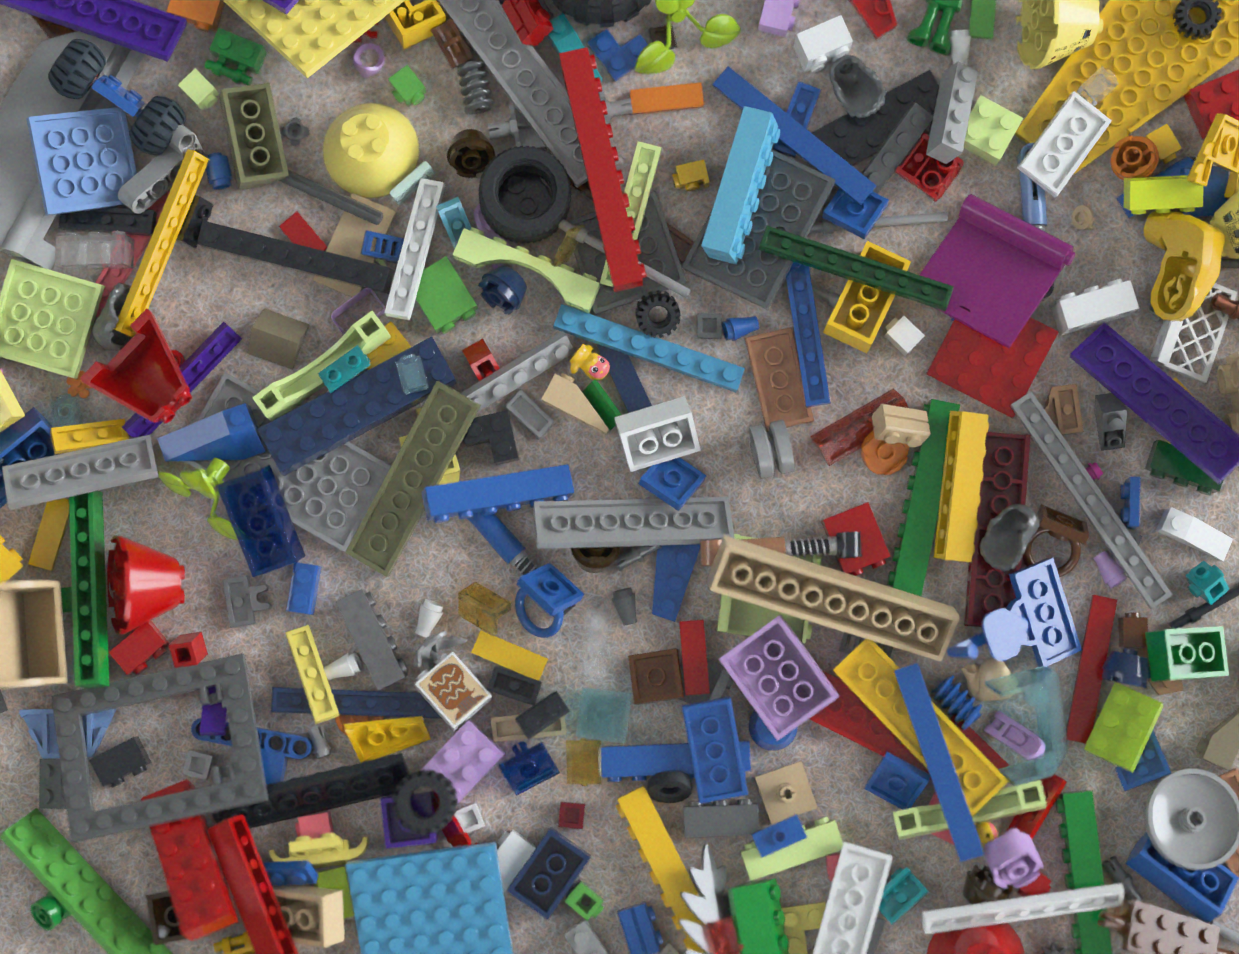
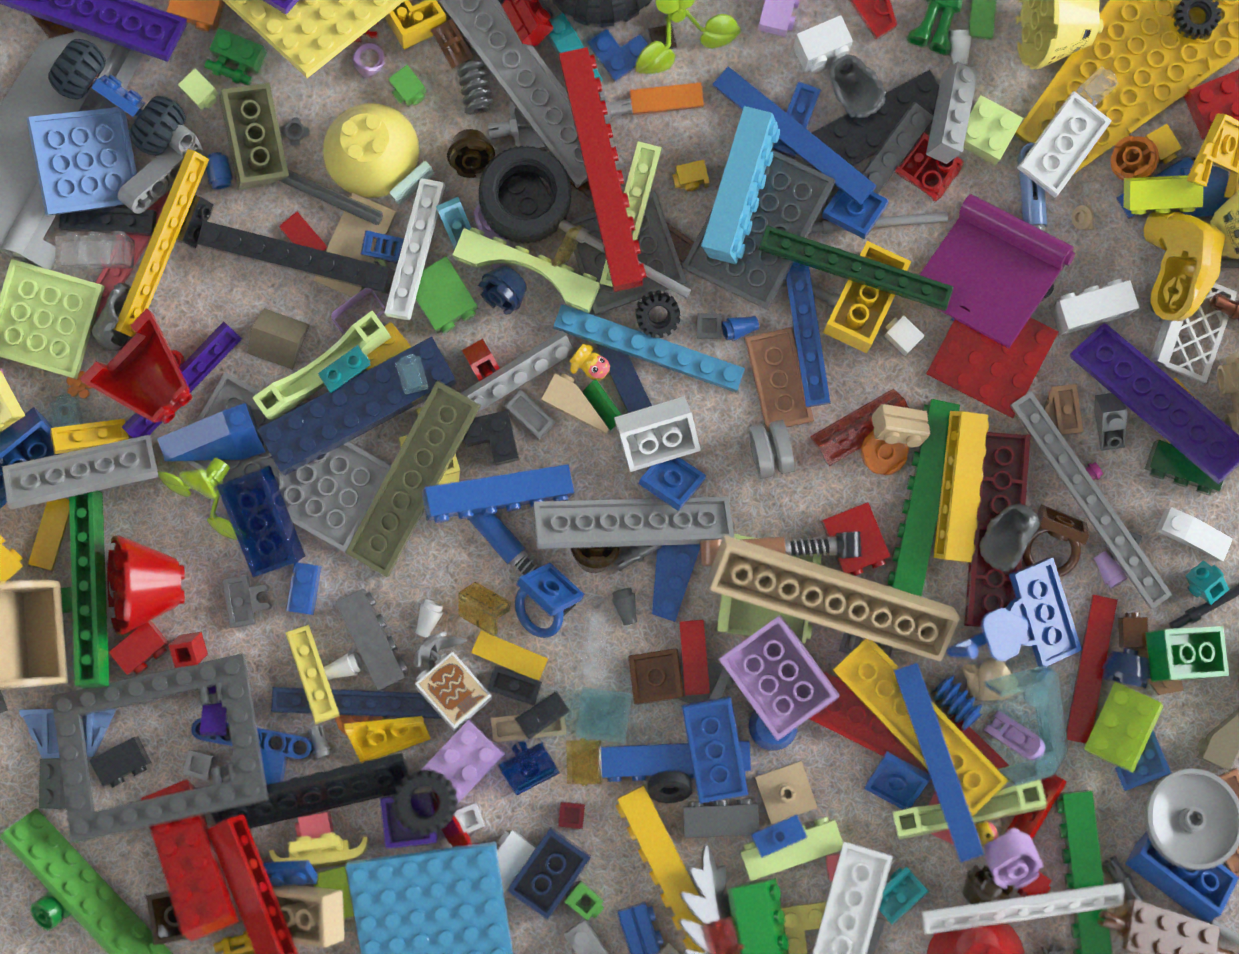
blue plate [1120,476,1140,529] -> none

